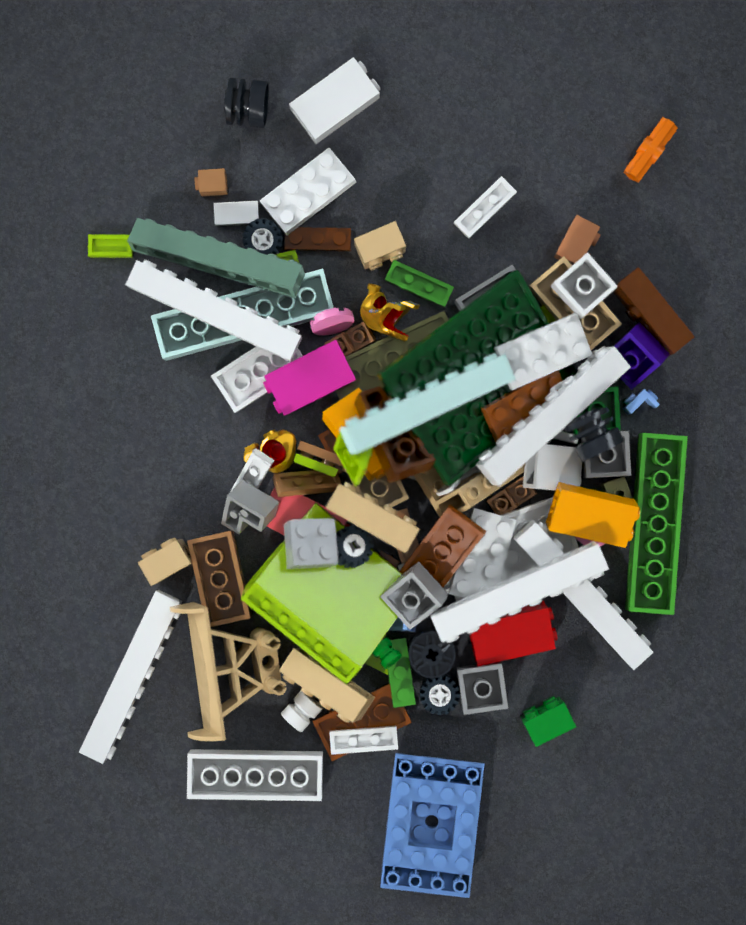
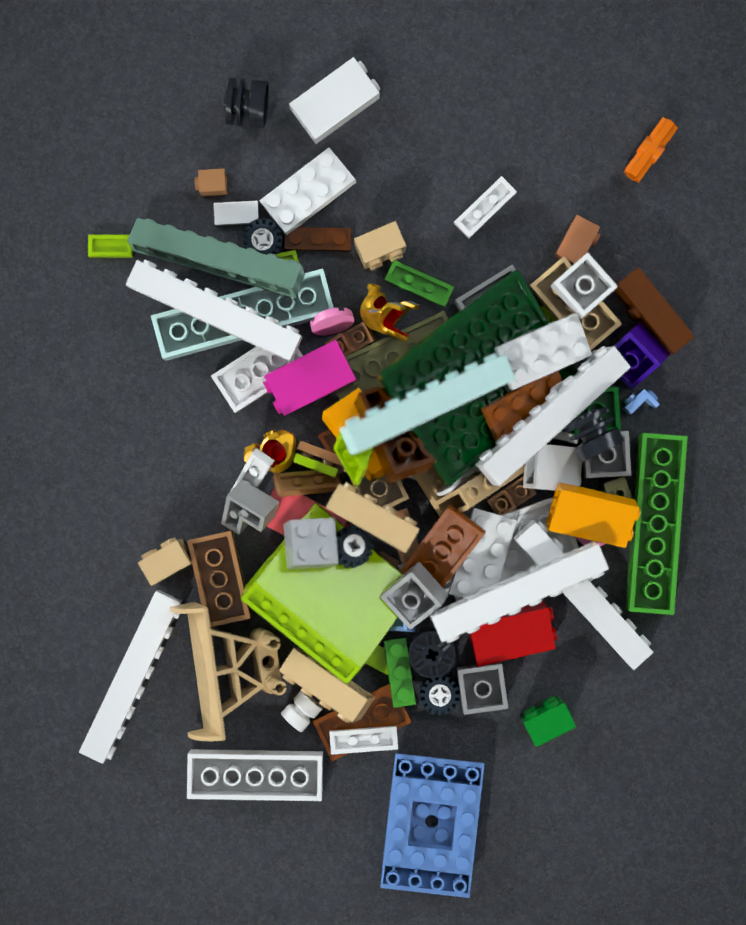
green wheel [372,638,402,669] -> none

